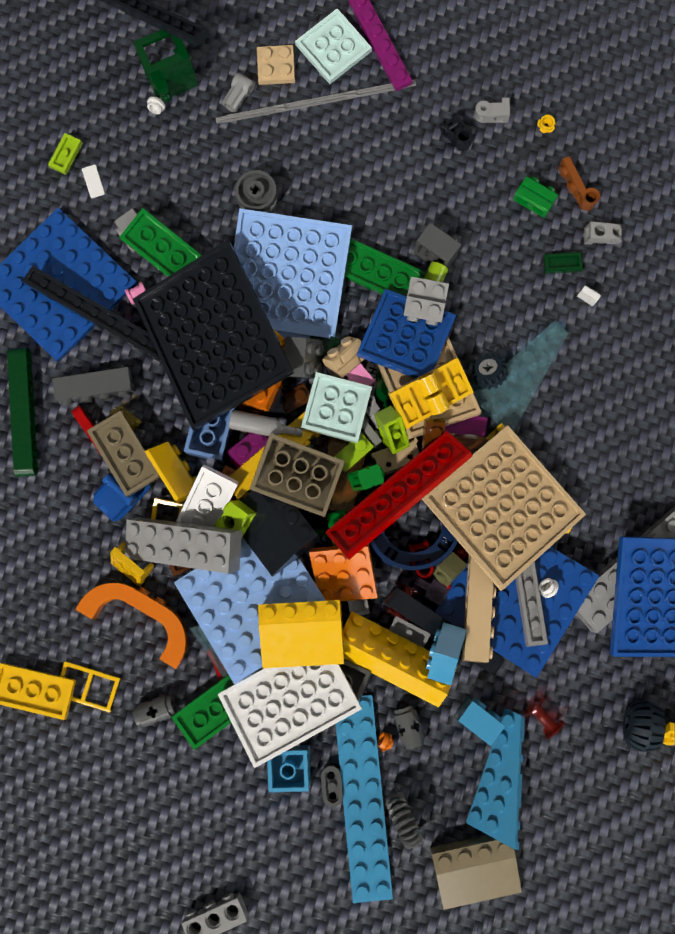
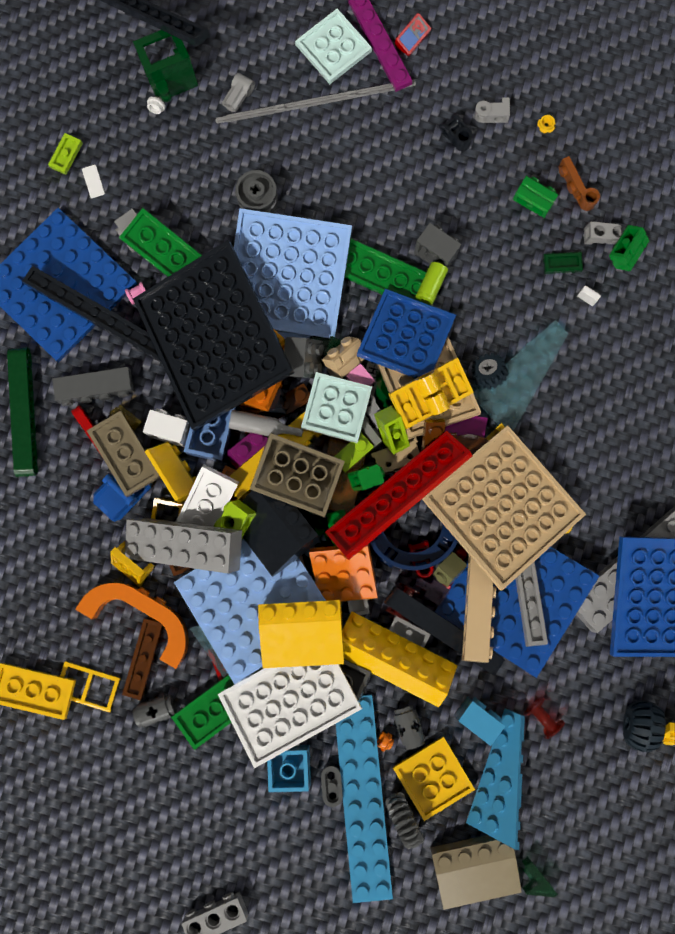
tan plate [257,45,295,85] -> none
light grey plate [404,277,449,326] -> none
dark azure brick [426,622,467,685] -> none
white plate [539,578,559,598] -> none
none -> reddish brown plate [122,618,163,700]
none -> white brick [143,408,190,448]
none -> yellow plate [393,736,475,821]
none -> slope [395,13,431,56]
none -> clear green slope [522,856,558,897]
none -> green brick [609,225,649,271]

